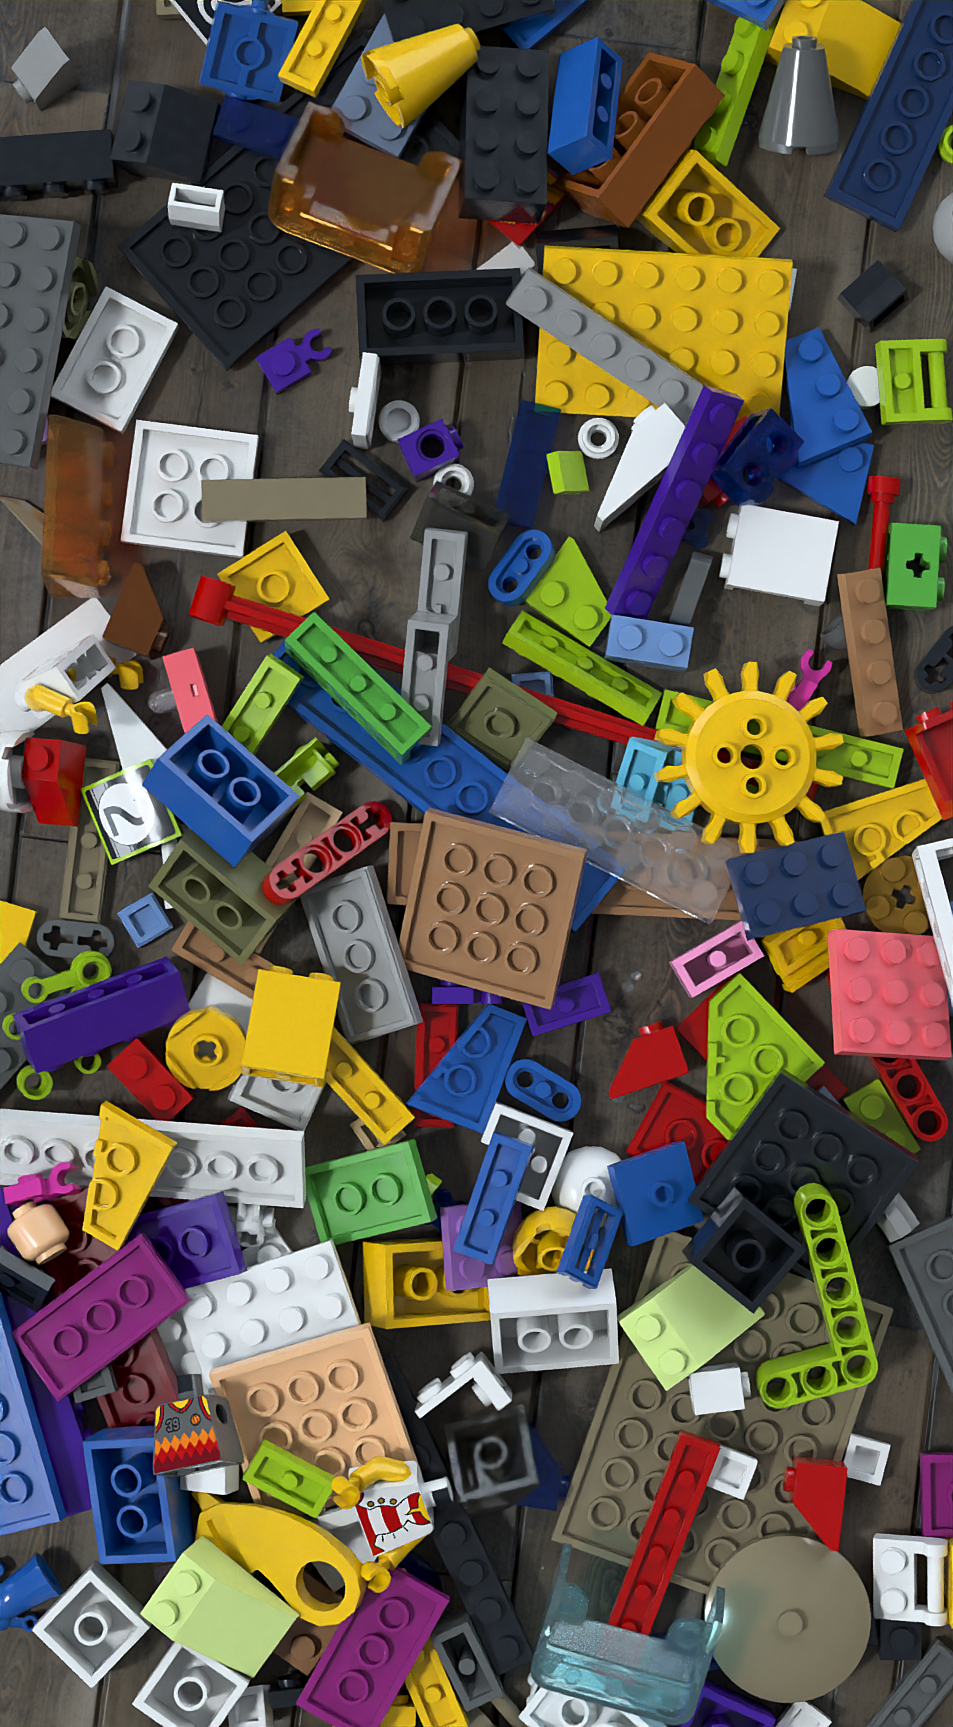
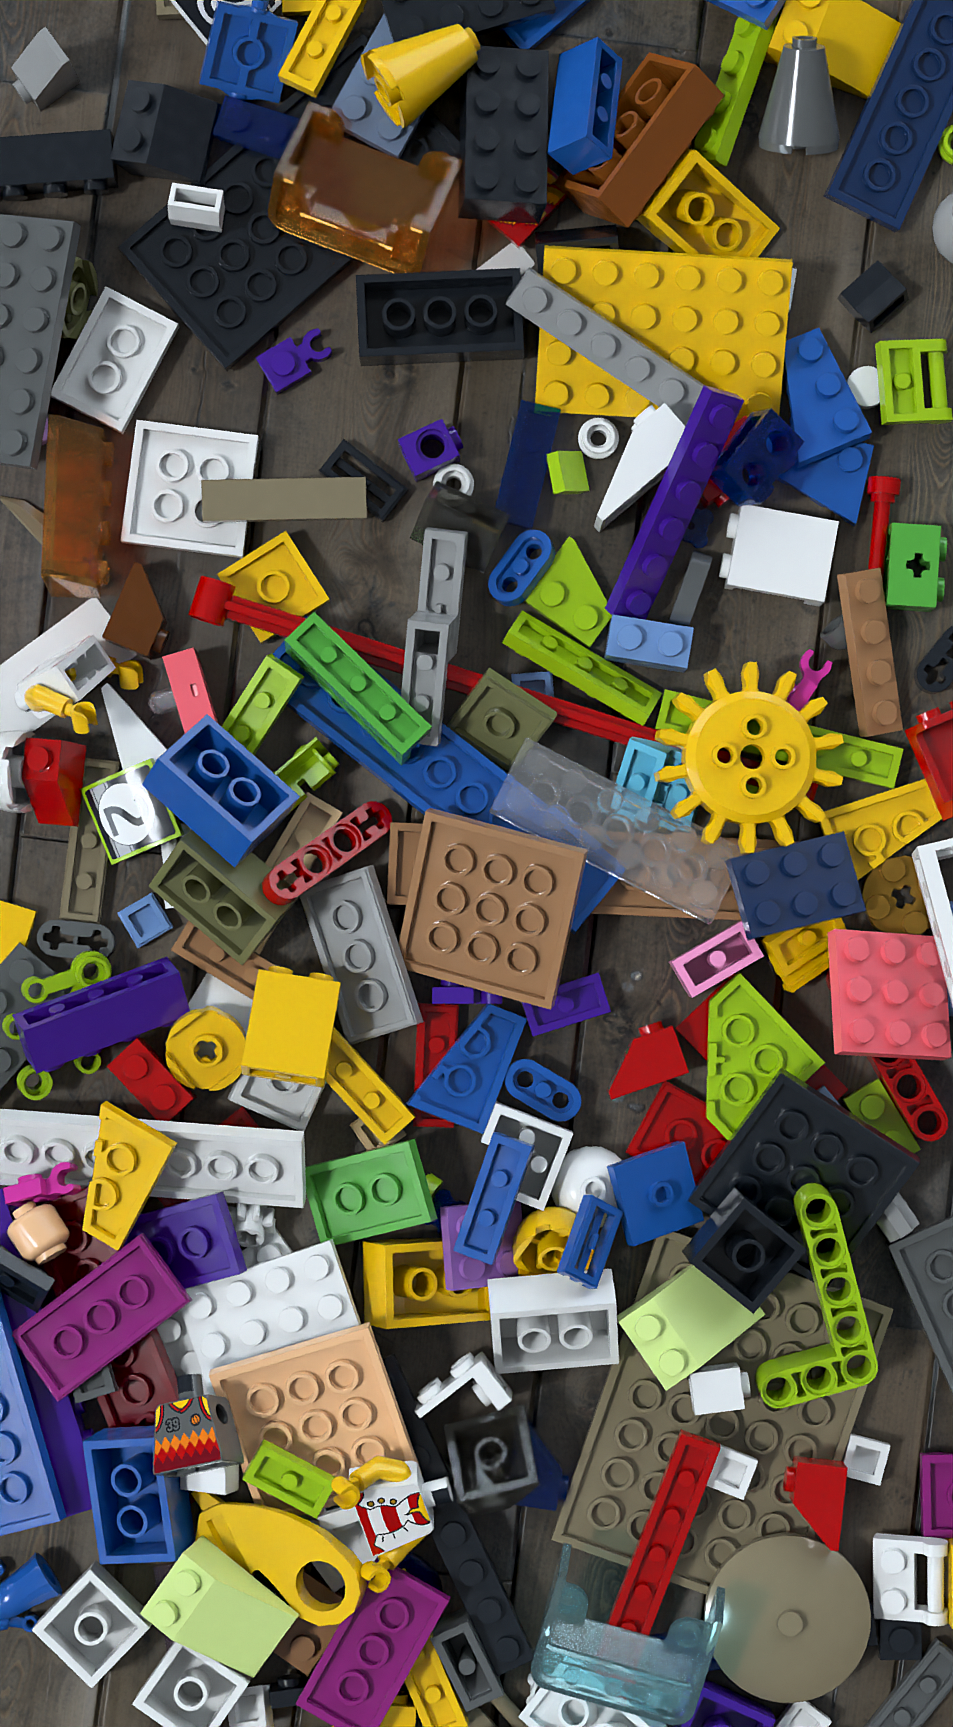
white plate [349,352,381,450] -> none
white tile [379,400,420,443] -> none

